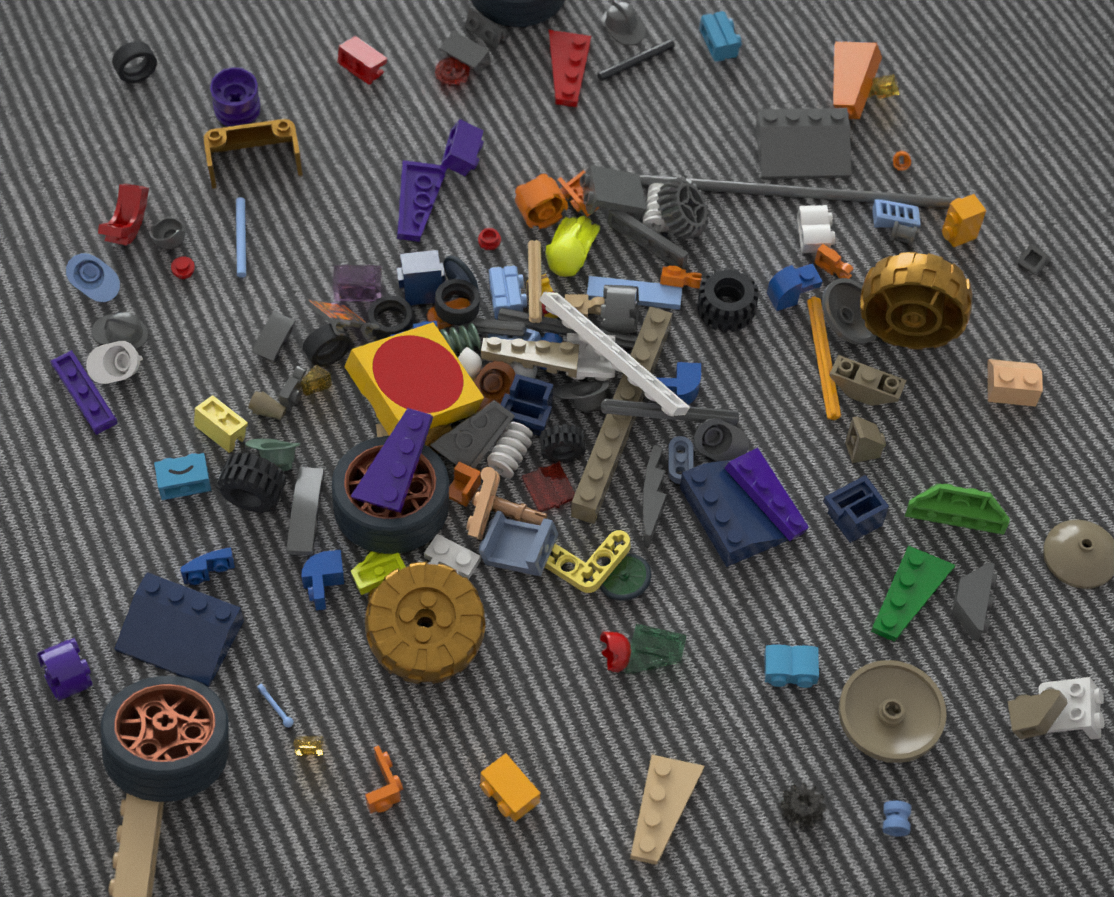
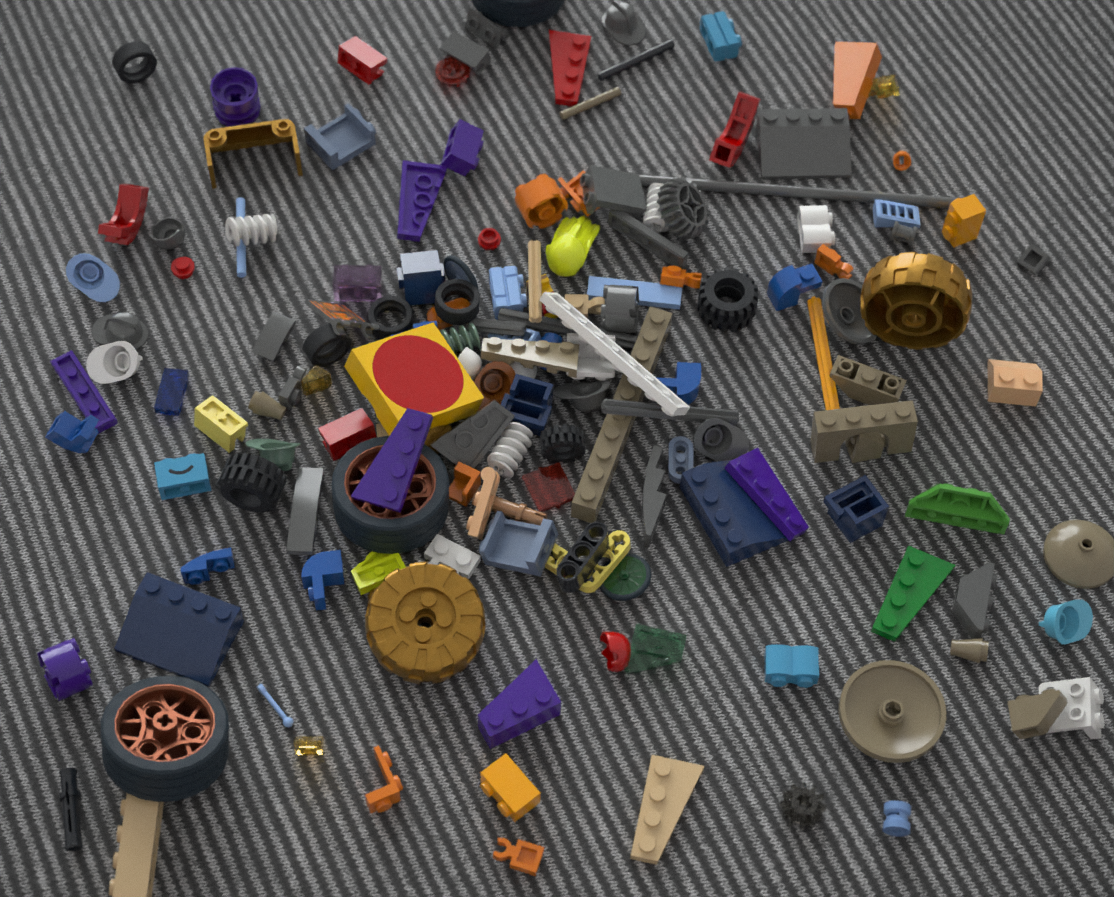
none -> blue brick [45,411,99,453]
none -> black pin [59,767,83,852]
none -> clear blue tile [154,368,189,416]
none -> white piece [225,214,277,246]
none -> sand blue panel [304,103,376,170]
none -> hinge [318,408,376,461]
none -> dark purple wedge [478,659,561,749]
none -> orange plate [493,838,545,876]
none -> black beam [556,522,609,593]
none -> dark tan bar [560,87,621,120]
none -> red arch [709,92,761,168]
none -> dark tan arch [810,400,918,463]
none -> dark tan cone [950,638,989,664]
none -> medium azure piece [1039,600,1093,644]

